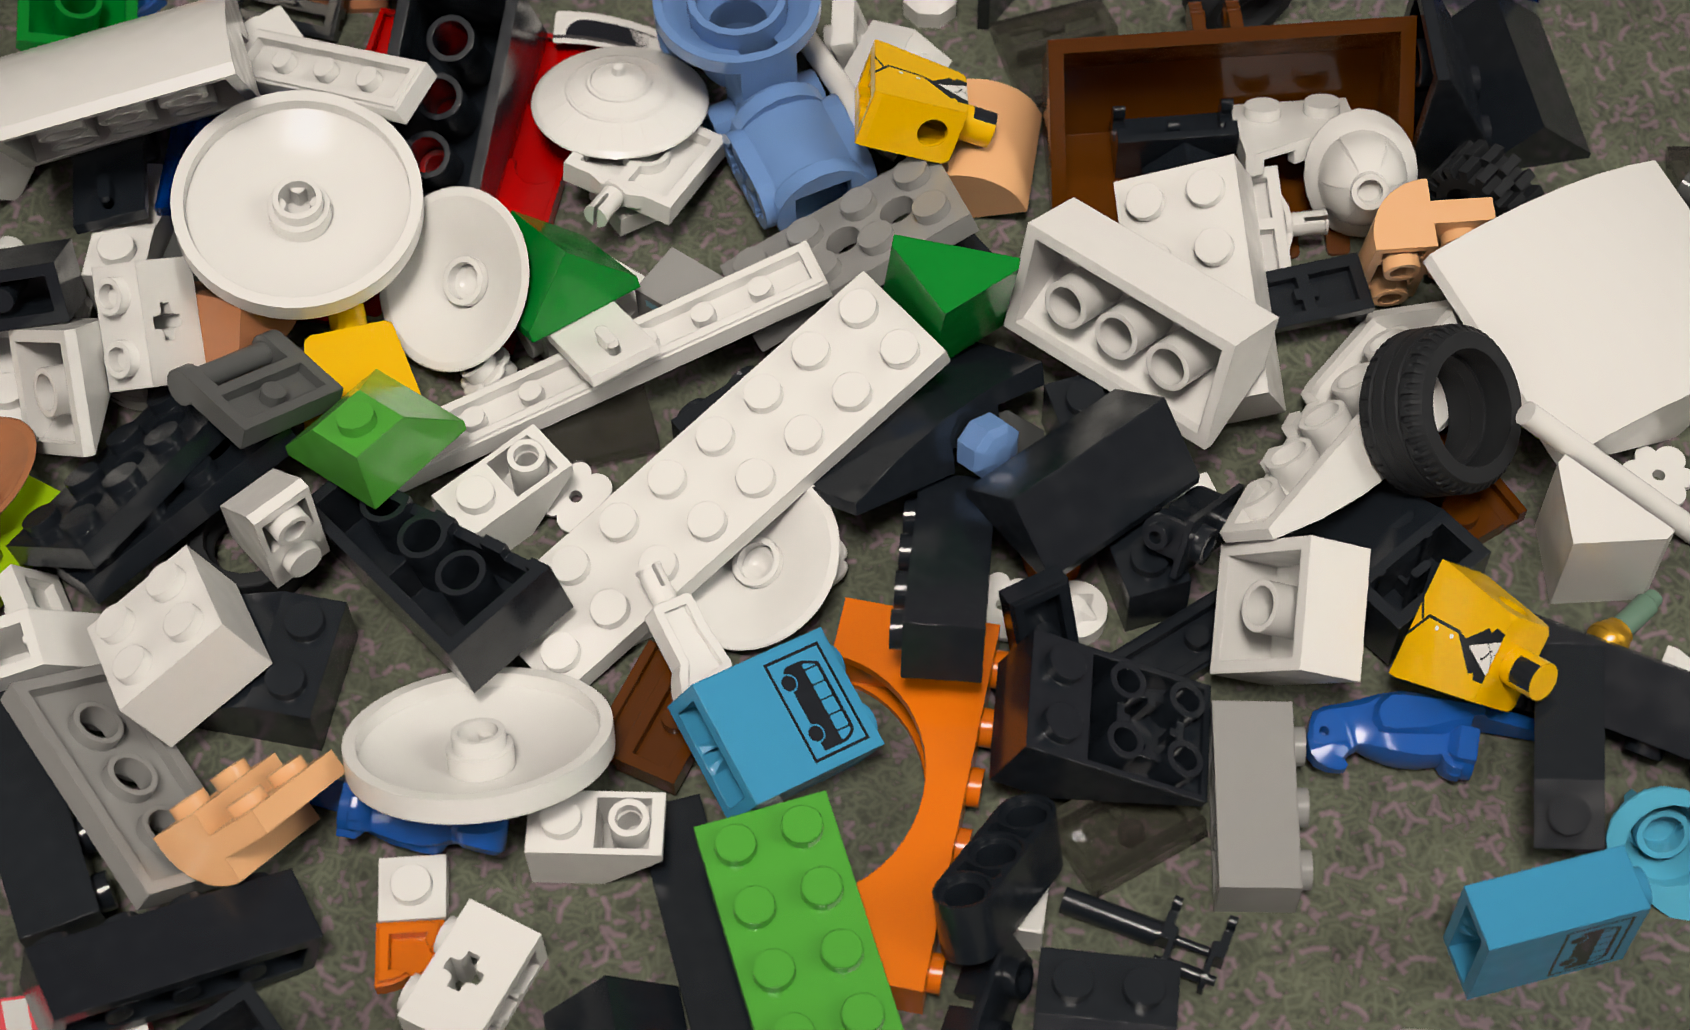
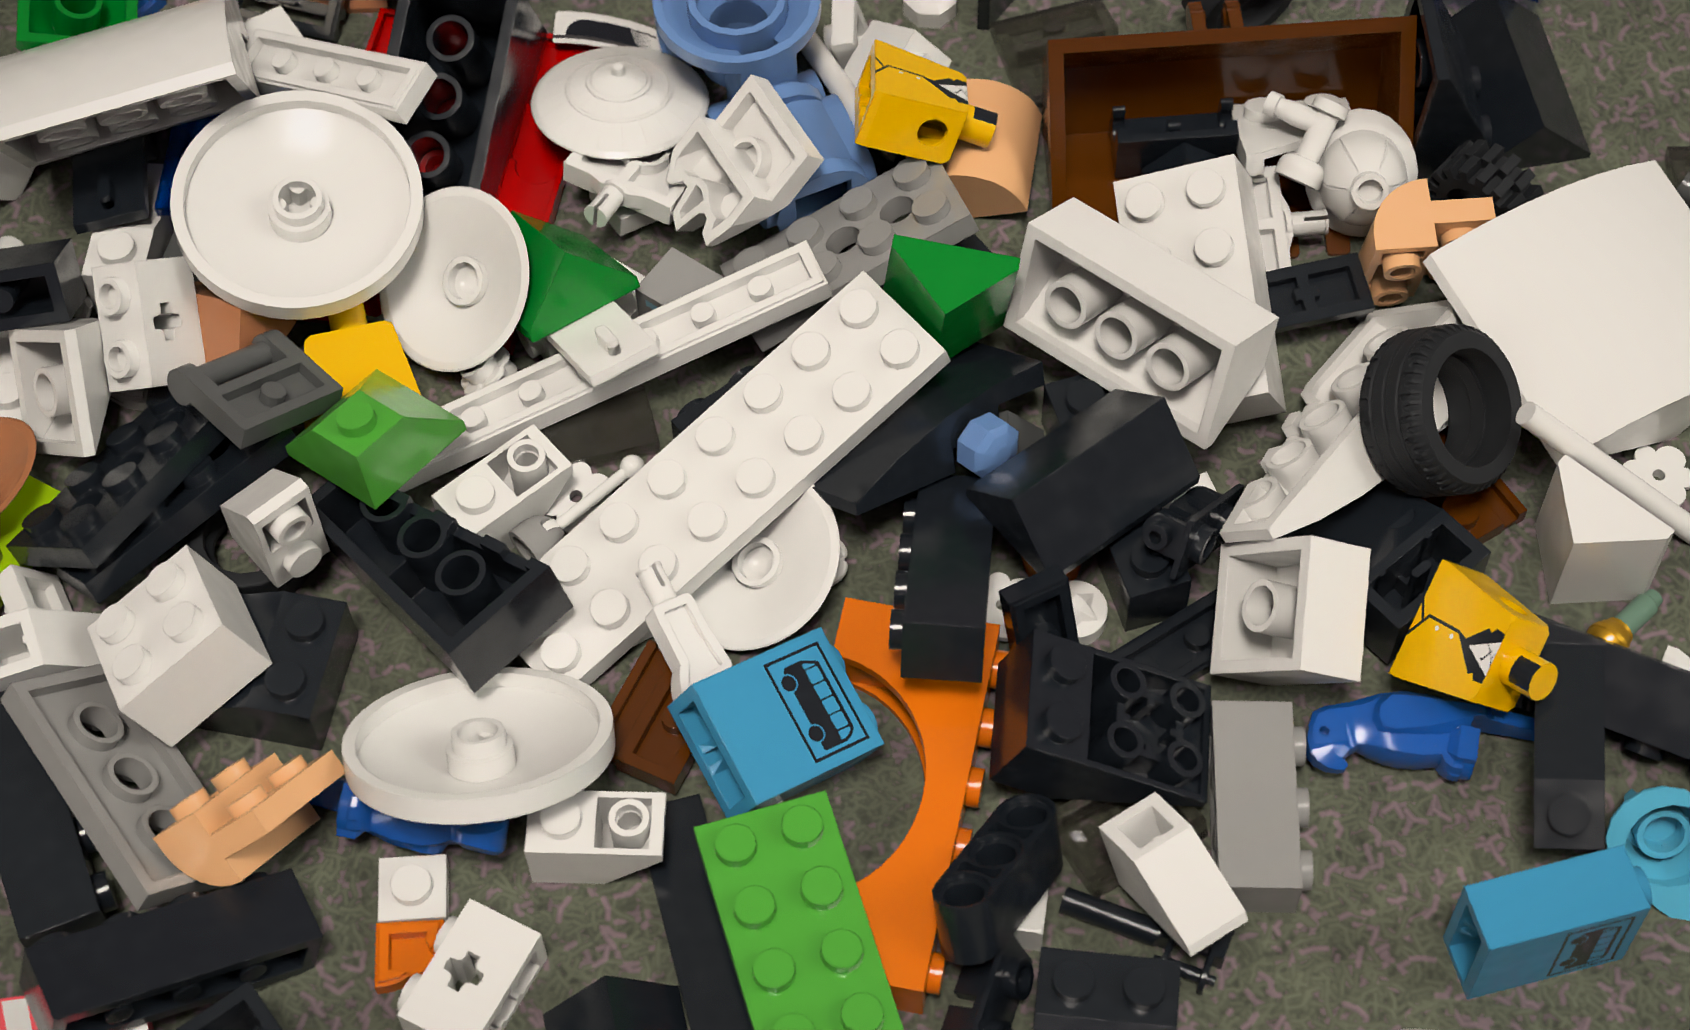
none -> hinge [509,454,645,560]
none -> white plate [666,74,824,246]
none -> white slope [1098,792,1249,957]
none -> white piece [1262,91,1349,191]

